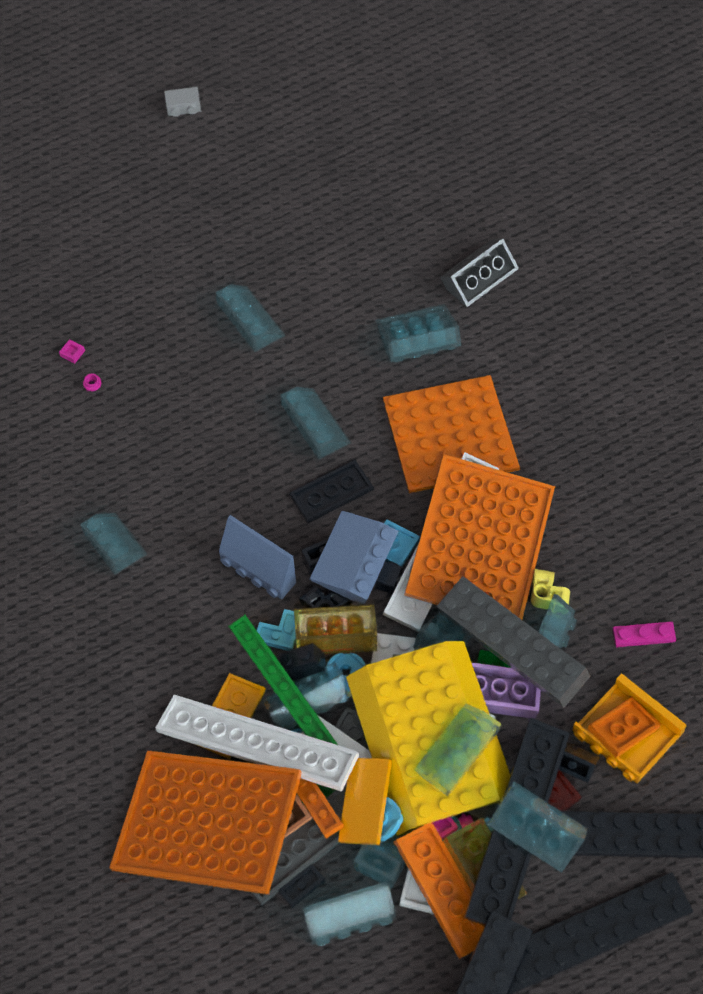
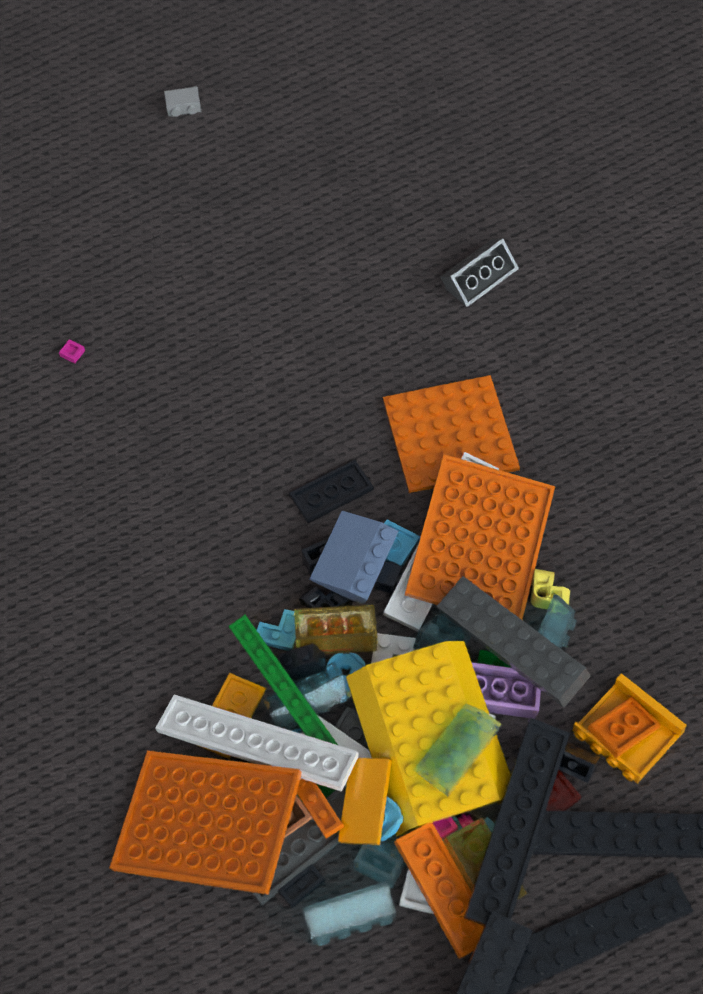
clear light blue slope [80,513,147,575] -> none
dark pink plate [83,374,102,391] -> none
clear light blue slope [215,284,285,352] -> none
sand blue slope [219,515,296,600] -> none
clear light blue slope [281,387,351,460] -> none
clear light blue slope [376,304,461,362] -> none
clear light blue slope [487,781,588,873] -> none
dark pink plate [613,621,676,647] -> none

